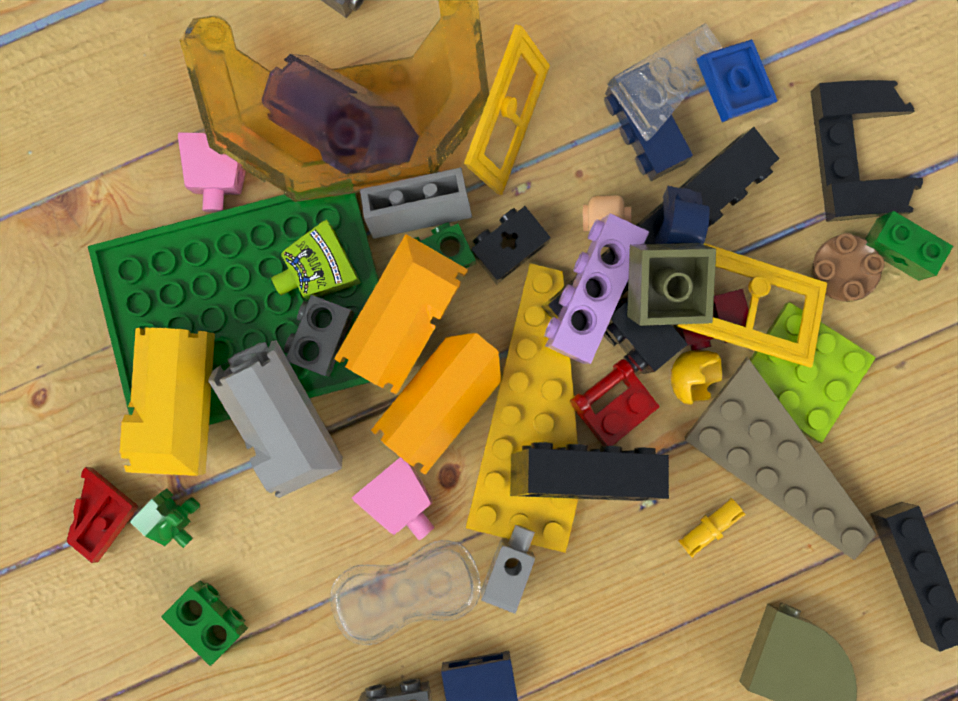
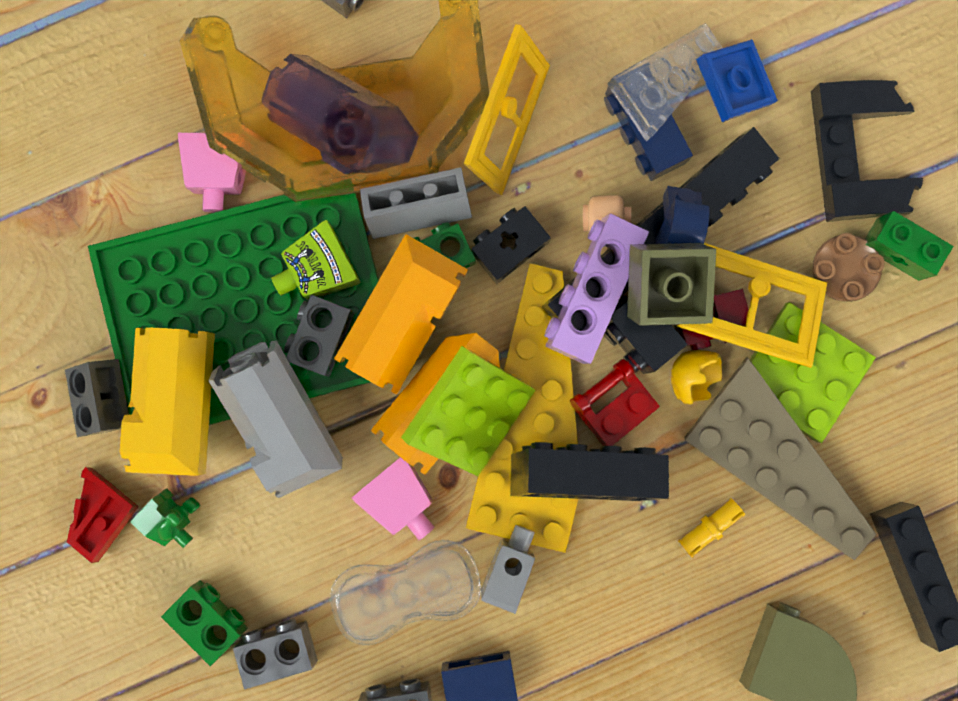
none -> dark grey brick [65,359,129,437]
none -> flat silver brick [233,619,318,690]
none -> lime plate [401,346,536,476]

